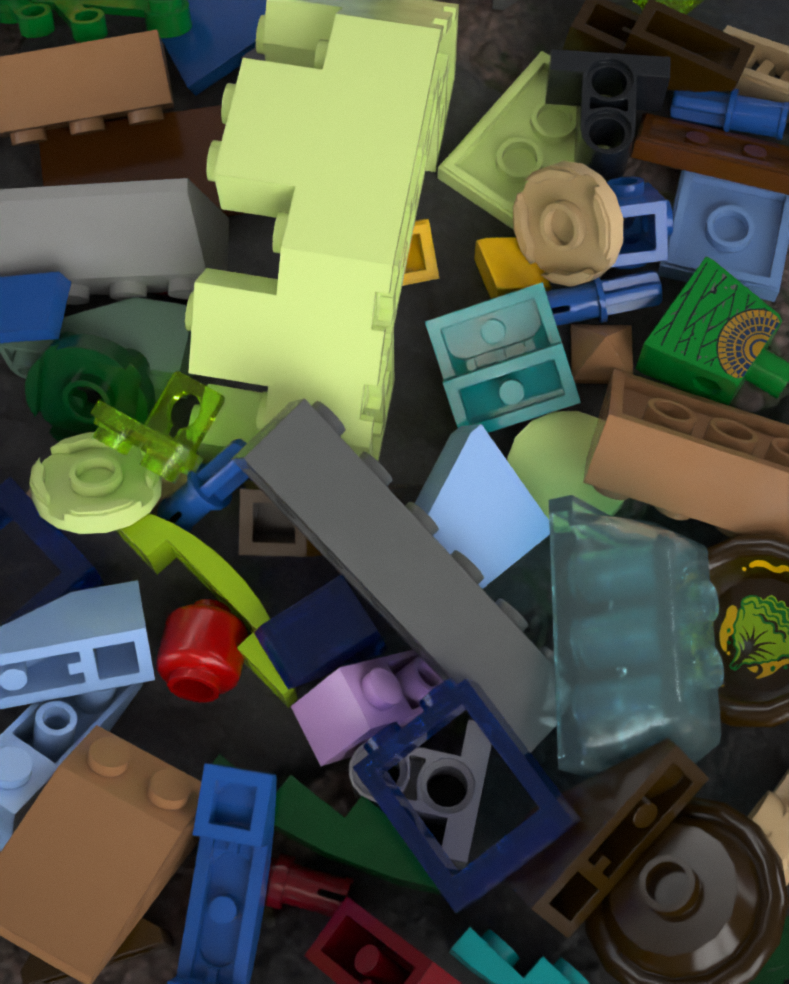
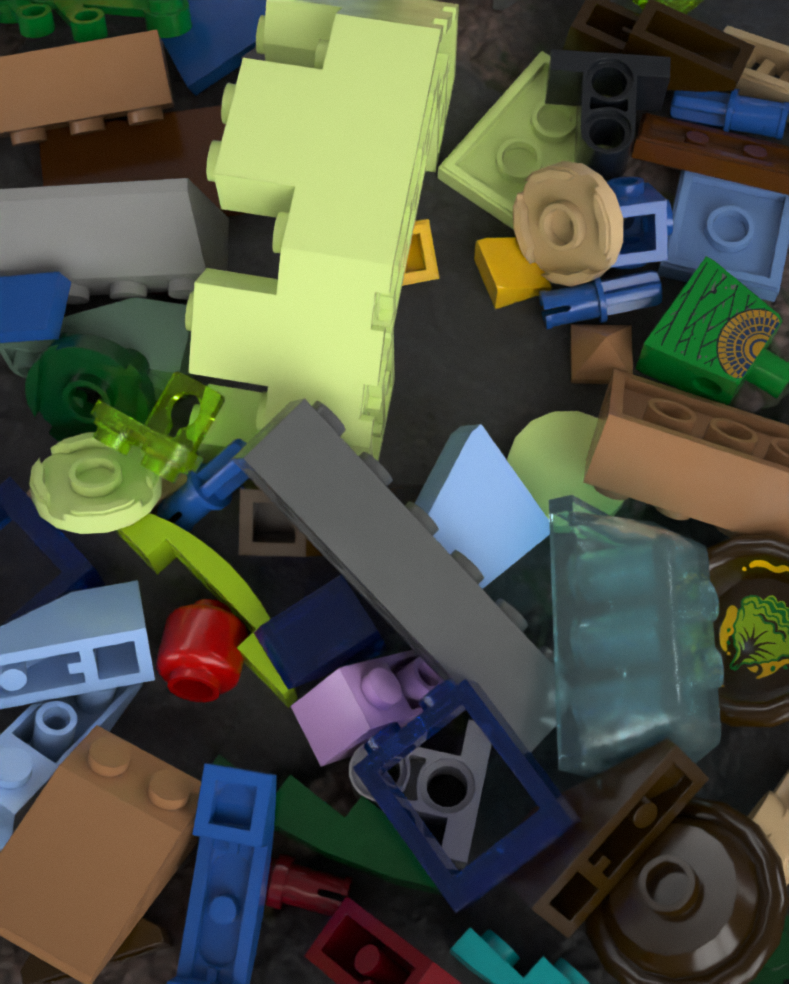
teal slope [425,282,581,433] -> none

